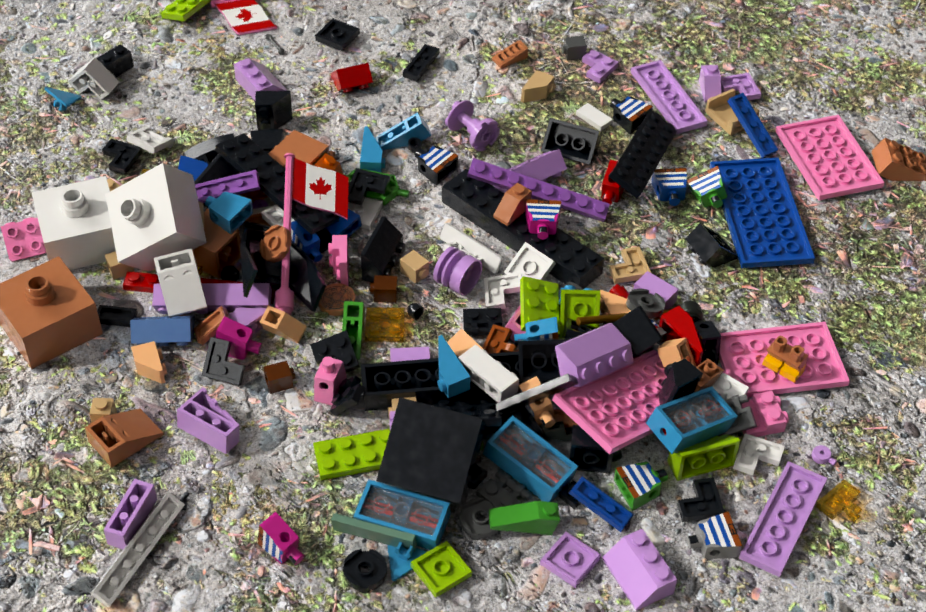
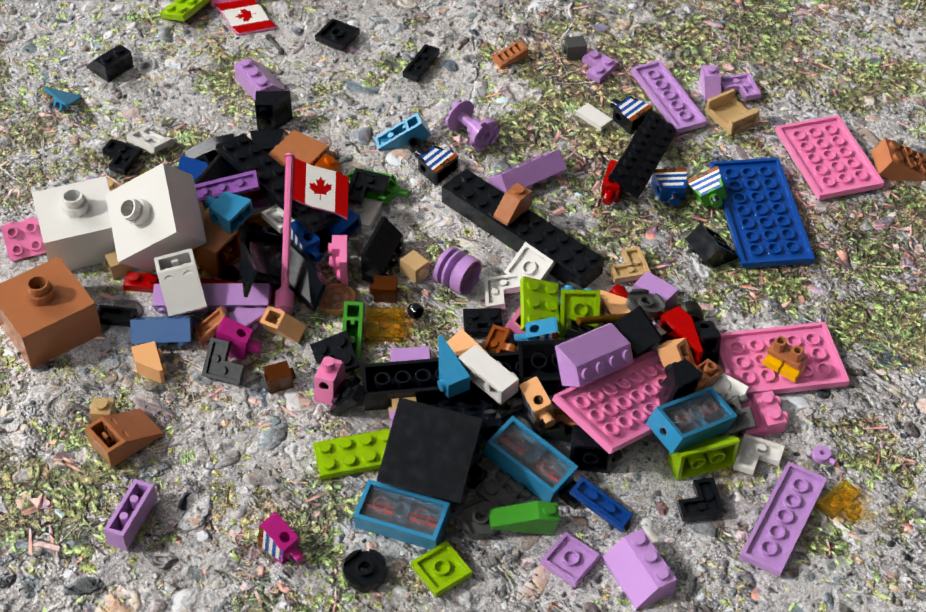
white brick [68,58,119,100] -> none
white plate [90,492,185,607] -> none
lavender wedge [177,387,239,454] -> none
nougat tile [260,225,292,263] -> none
red slope [331,63,373,93] -> none
sand green tile [331,513,417,552] -> none
dark azure slope [360,126,386,173] -> none
dark azure piece [387,542,427,581] -> none
white bracket [440,223,503,274] -> none
medium lavender plate [467,158,610,222] -> none
tile [495,374,578,414] -> none
tan slope [521,70,556,103] -> none
torso [525,199,561,240] -> none
black slope [541,118,603,165] -> none
torso [614,462,668,511] -> none
torso [686,512,742,559] -> none
blue plate [727,93,778,158] -> none

